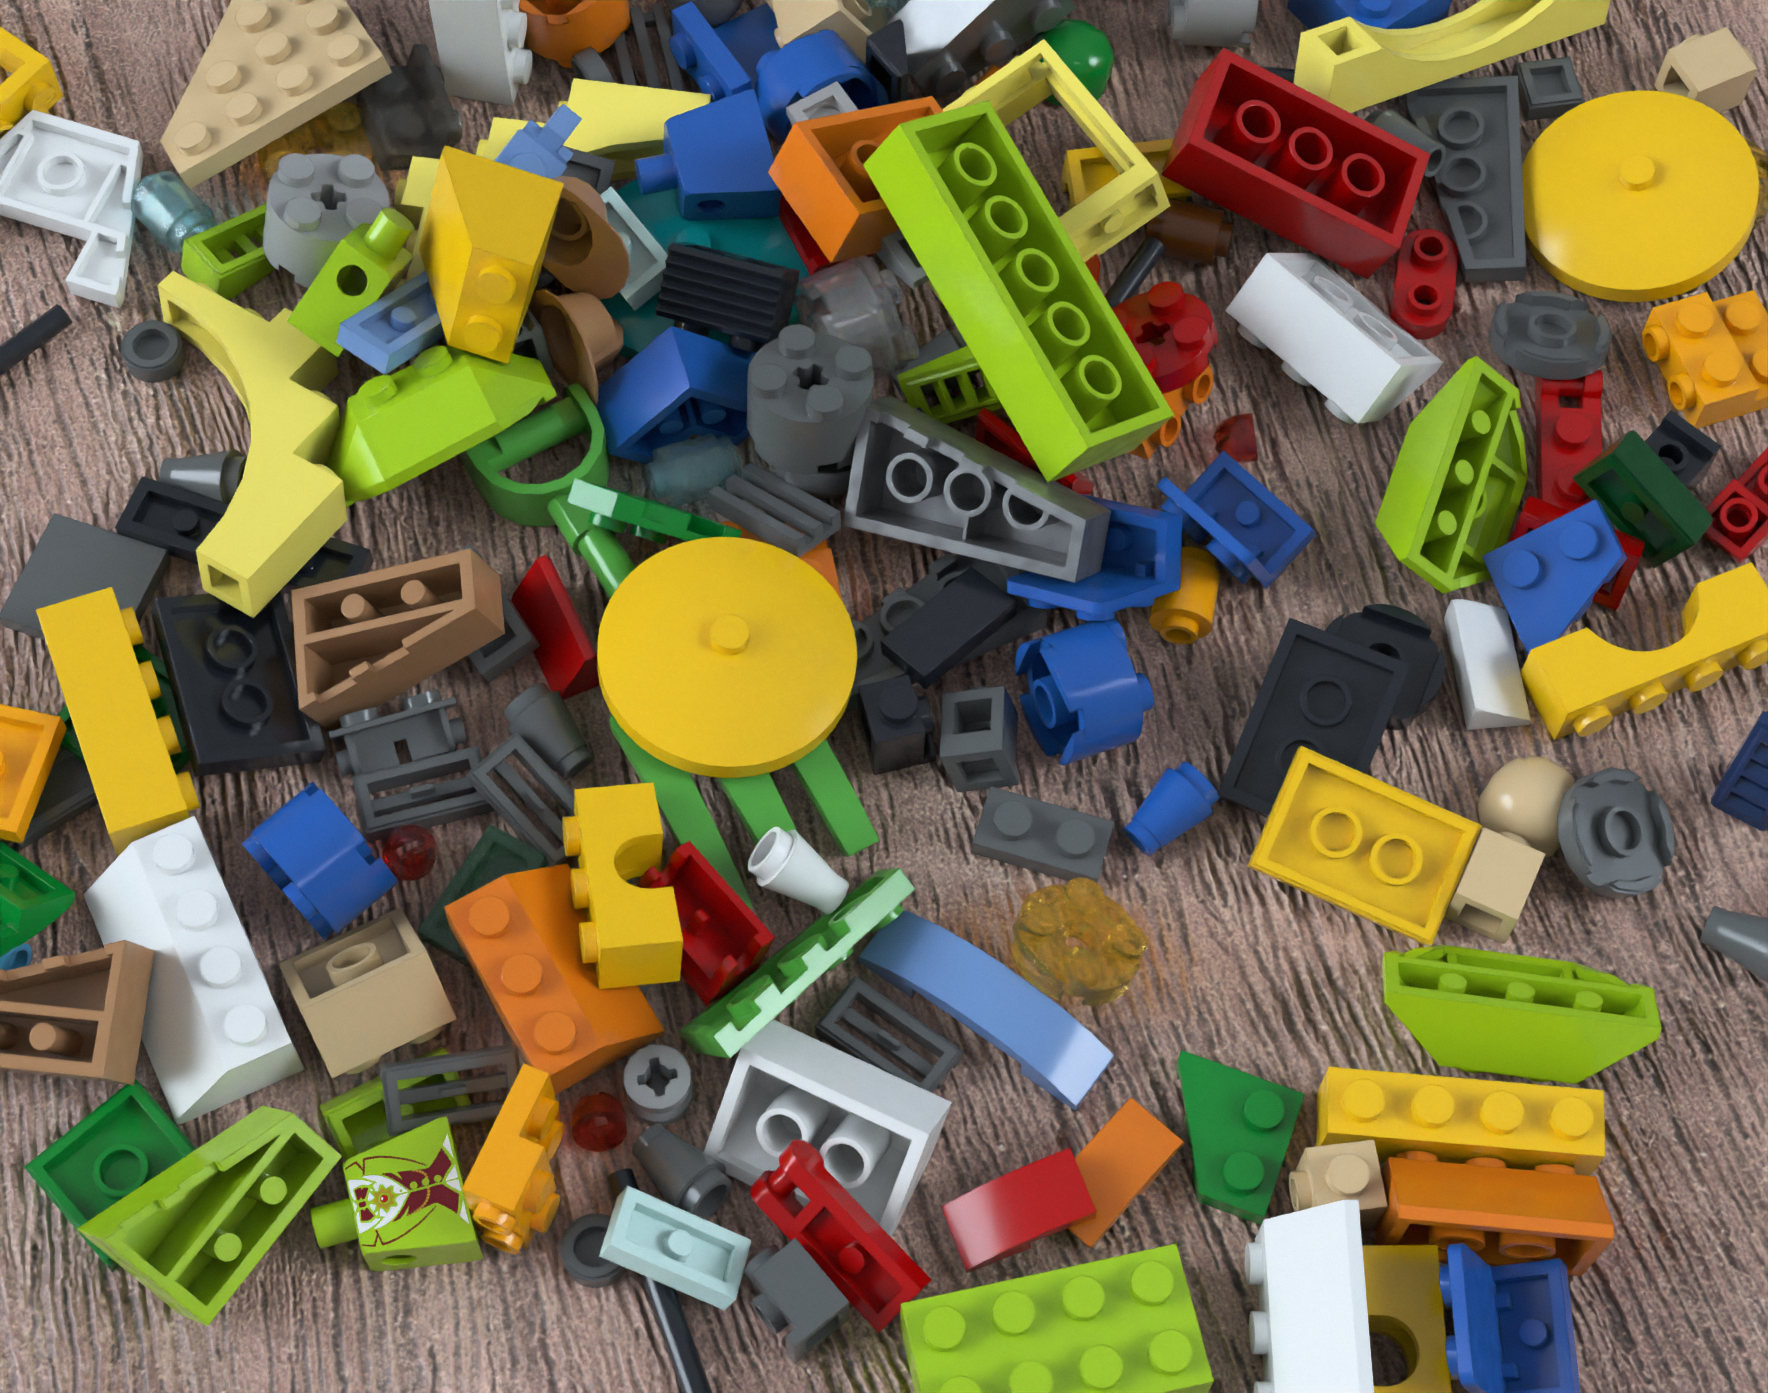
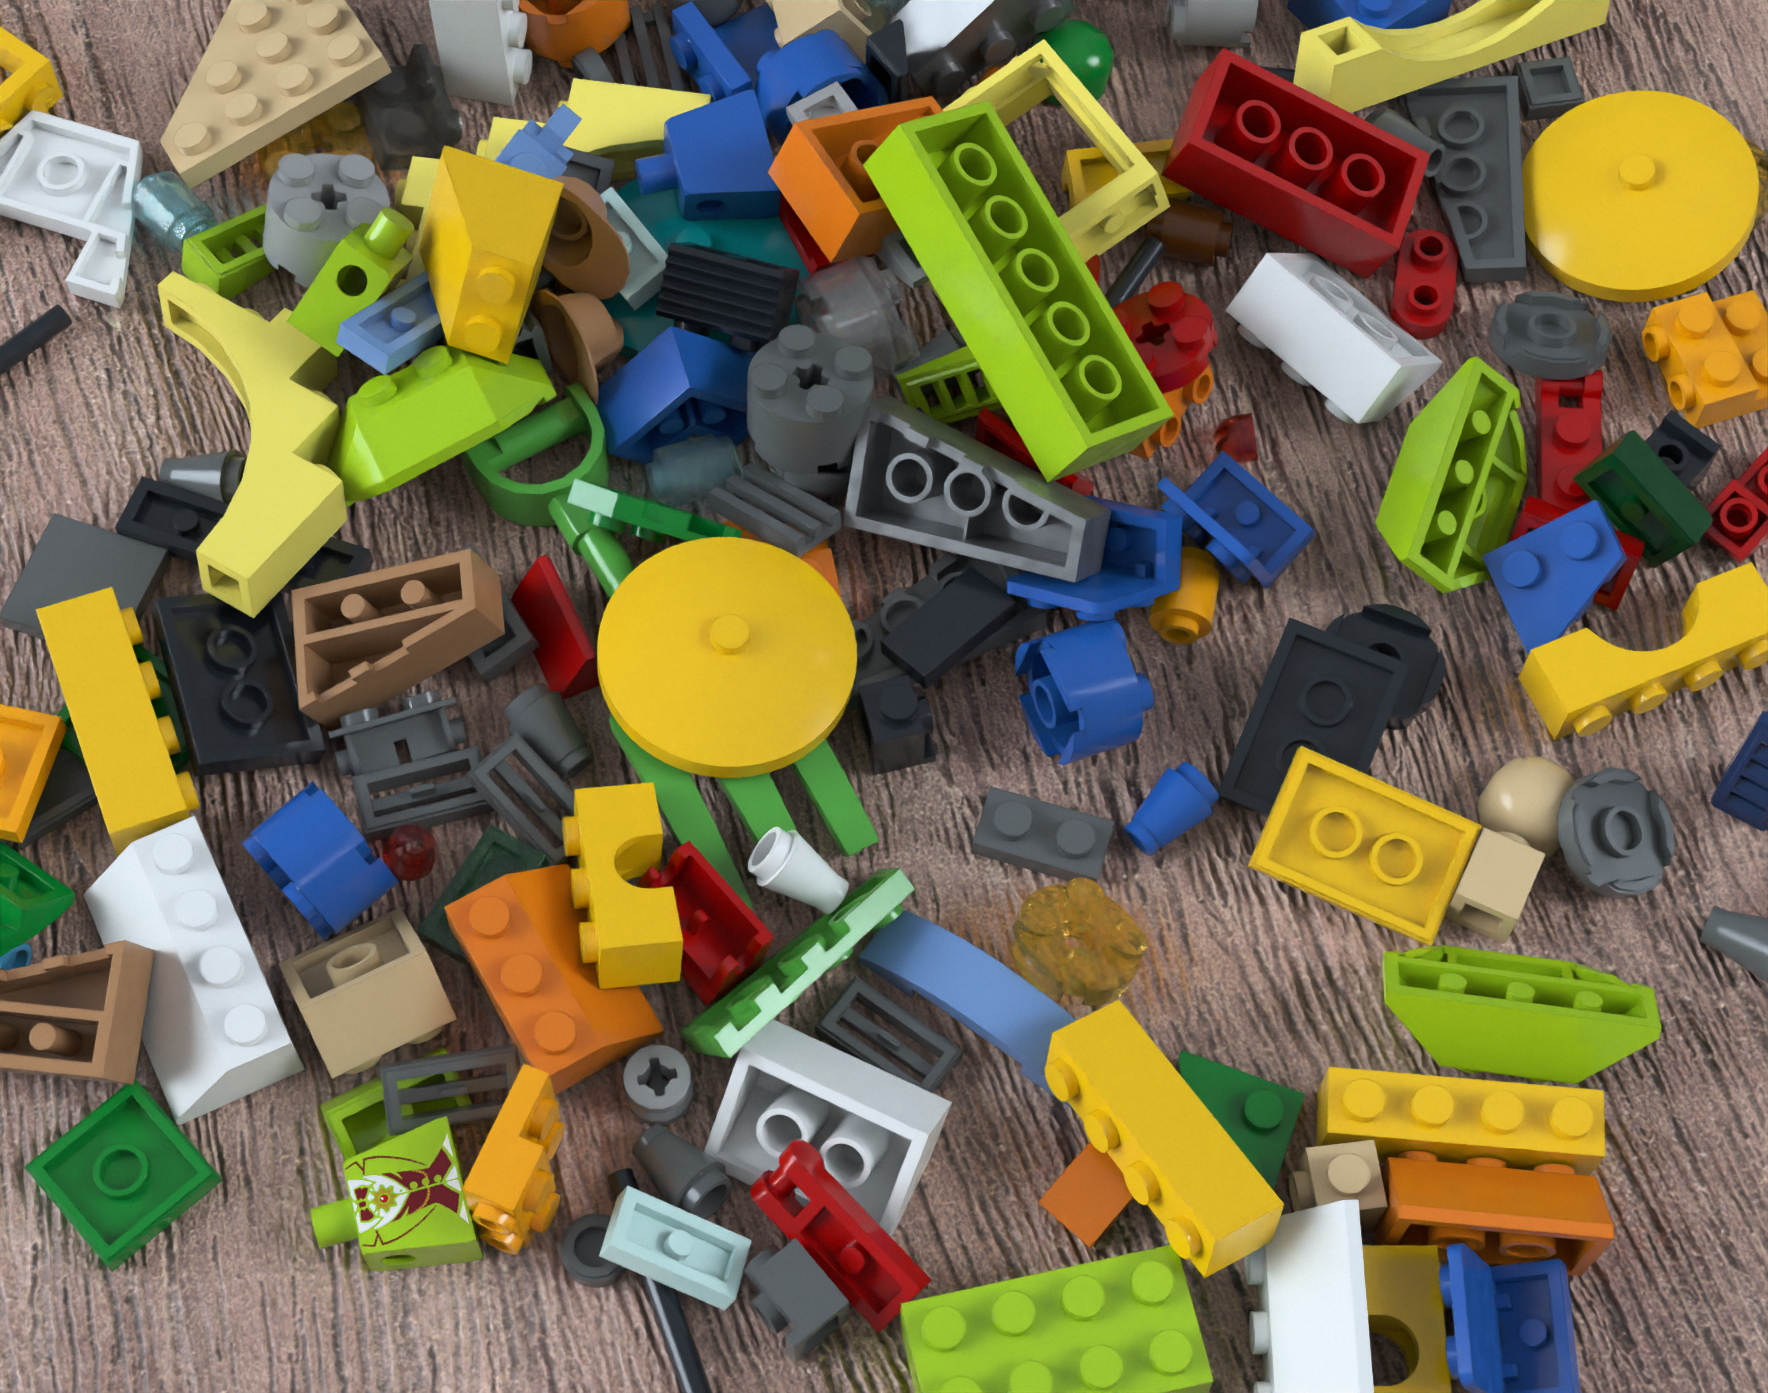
lime wedge [77,1105,342,1327] -> none
dark grey tile [121,320,186,383] -> none
clear red hinge [572,1092,627,1152] -> none
dark grey brick [939,686,1020,792] -> none
red slope [941,1148,1097,1273] -> none
white slope [1444,599,1531,730] -> none
tan brick [1654,27,1757,113] -> none
none -> yellow brick [1044,1000,1284,1278]

